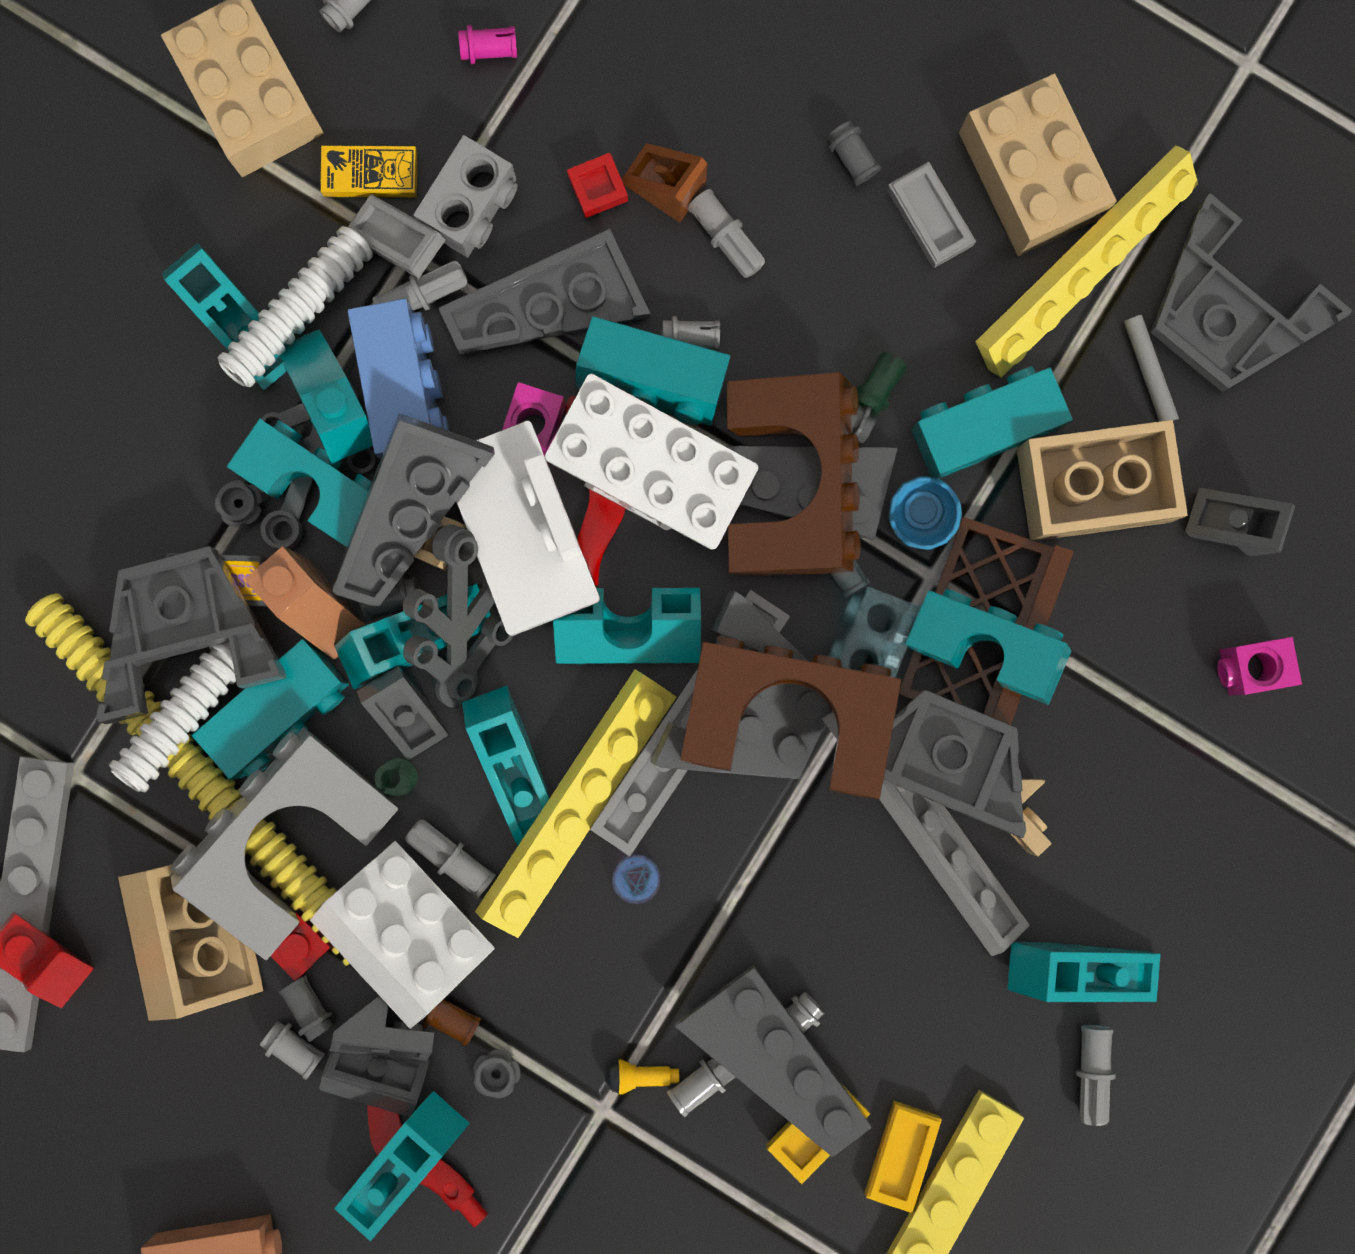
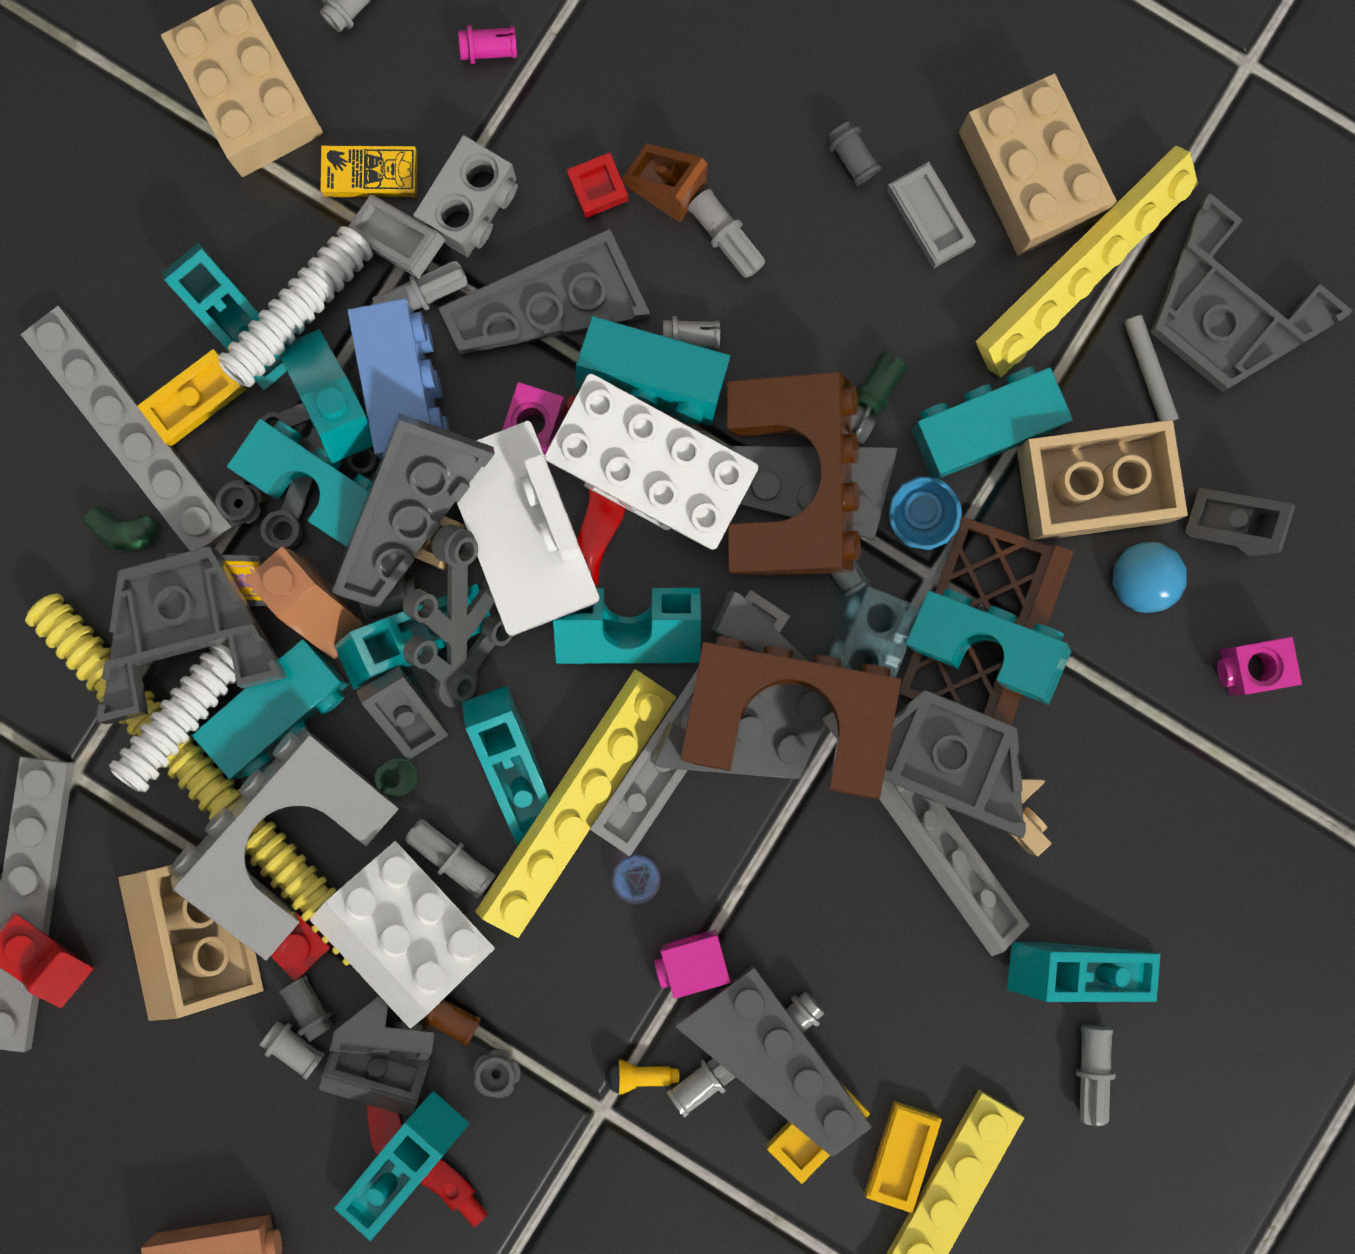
none -> light grey plate [20,306,236,551]
none -> clear green arm [83,506,157,551]
none -> yellow plate [137,349,246,447]
none -> dark pink brick [654,929,730,999]
none -> dark azure hair [1112,542,1187,613]

